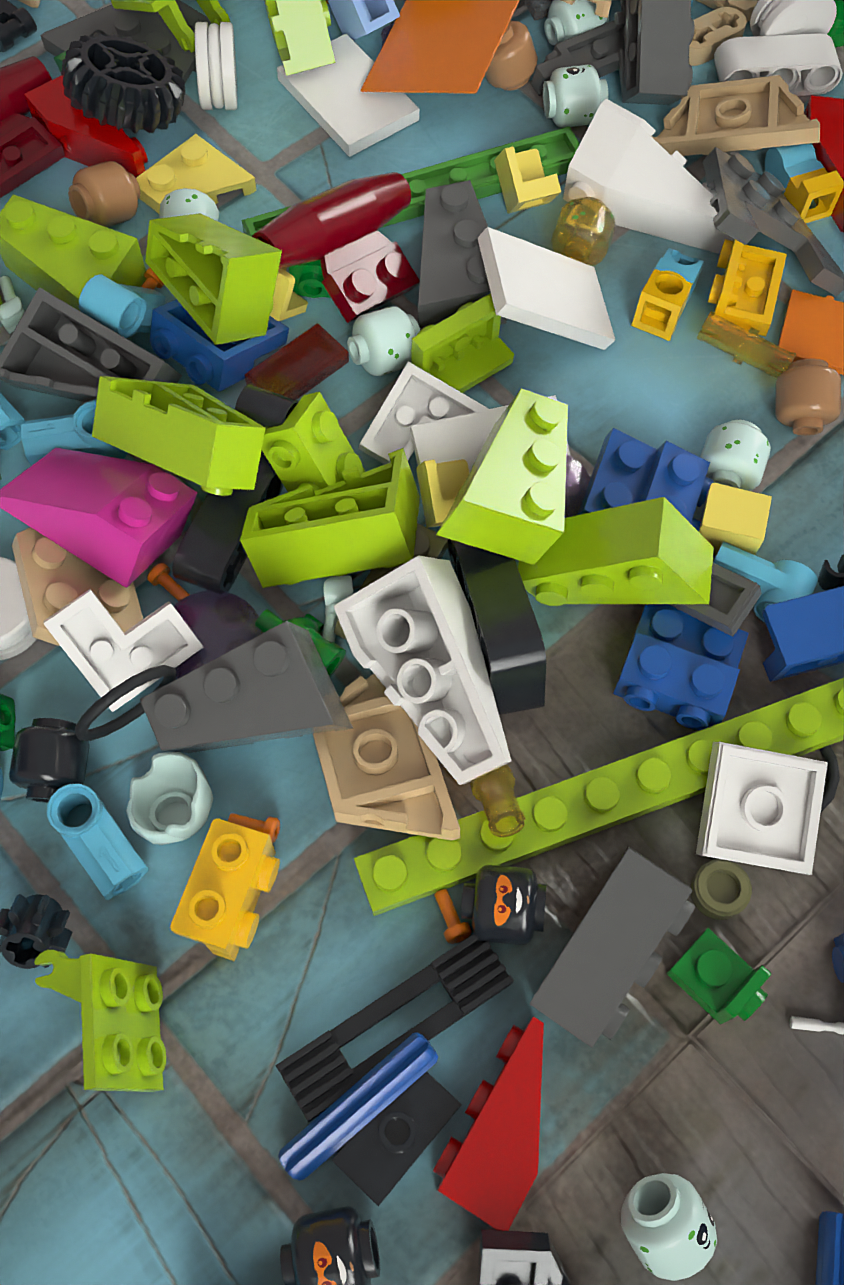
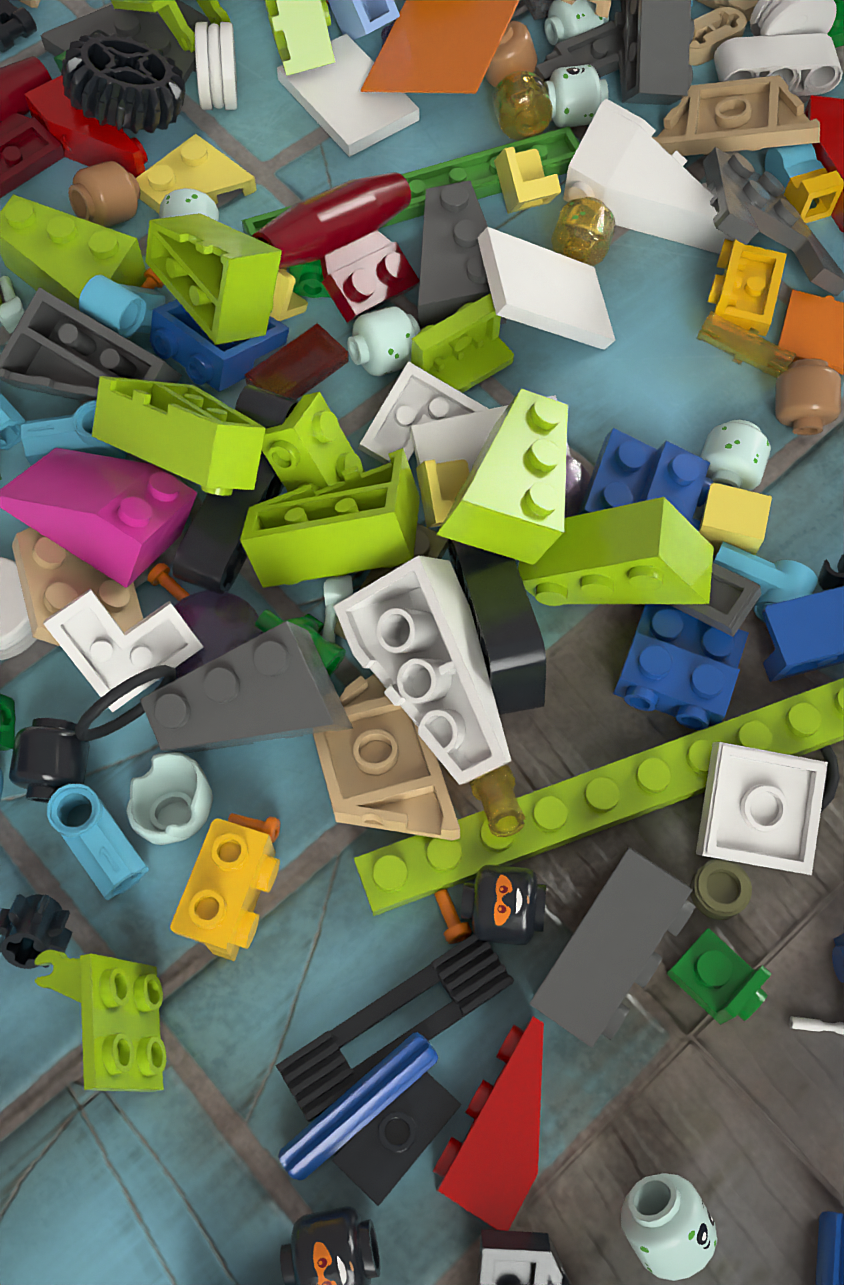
yellow leg [631,248,704,341] -> none
none -> clear yellow head [493,70,553,140]

